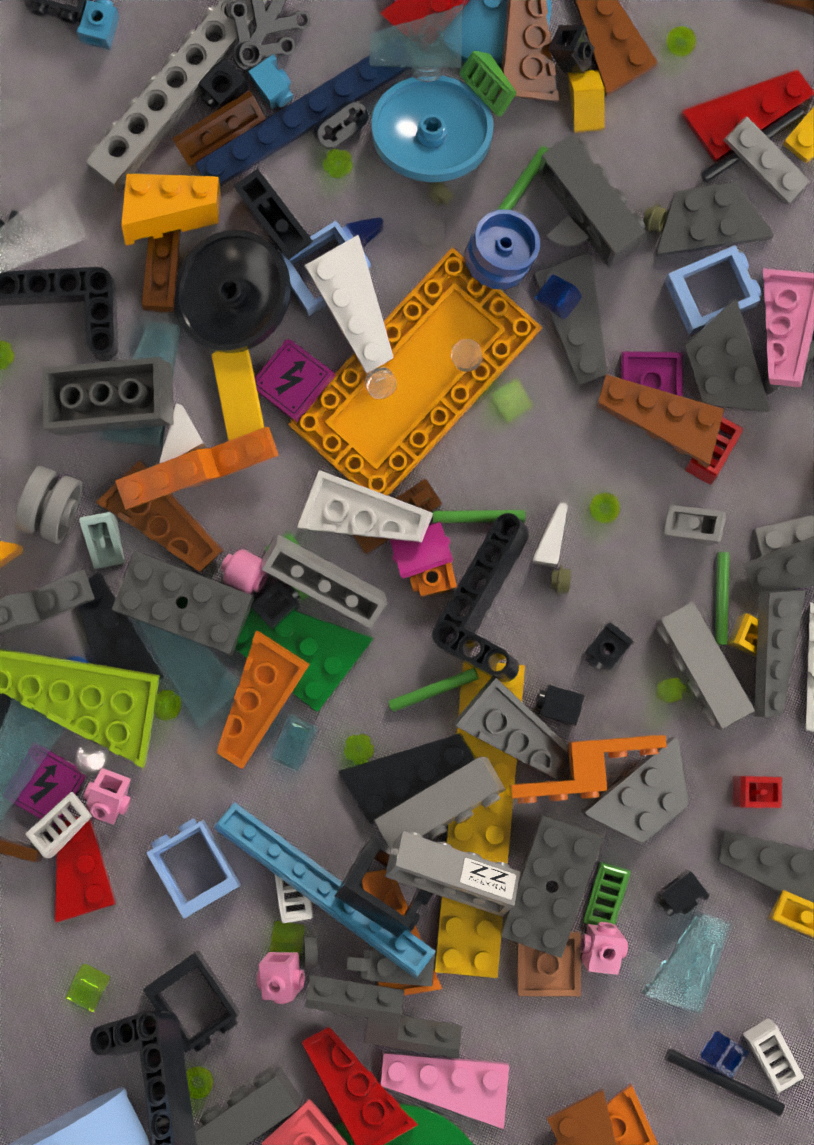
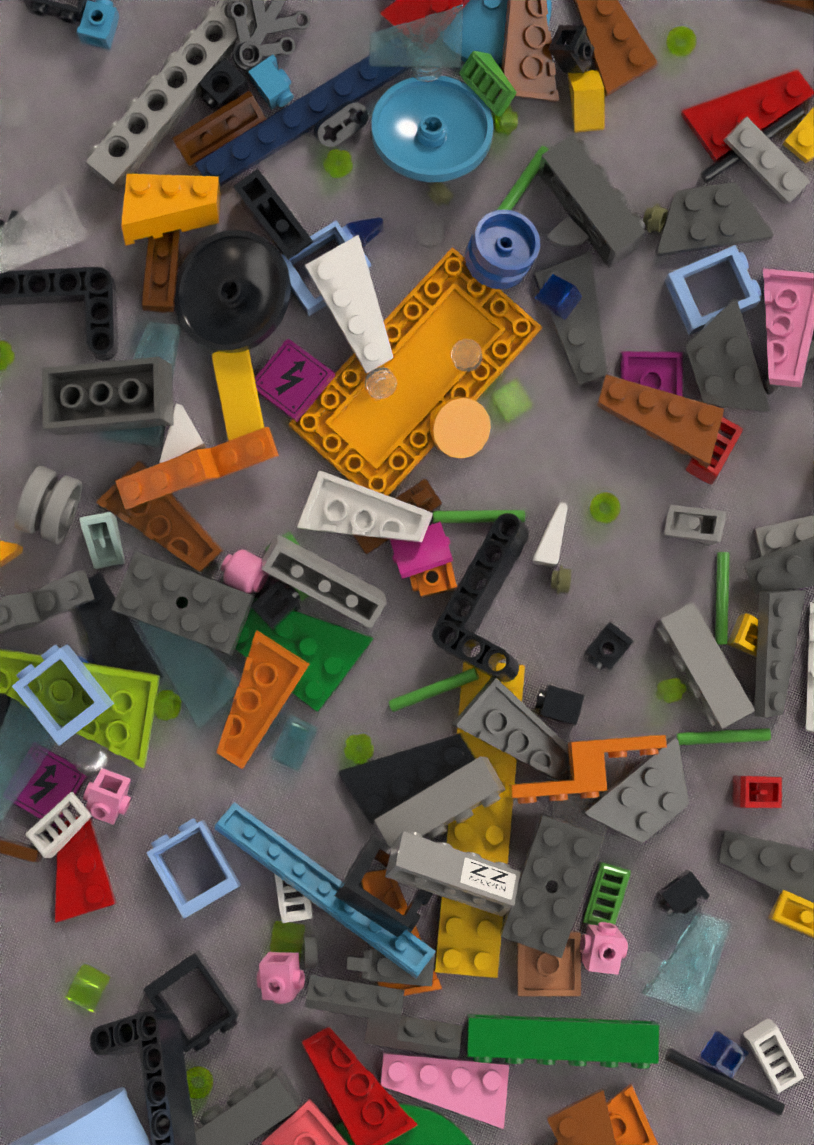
none -> light blue window [12,644,114,746]
none -> light orange tile [430,396,491,459]
none -> green brick [467,1014,660,1069]
none -> clear neon green plate [494,105,518,136]
none -> bright green bar [676,728,771,745]

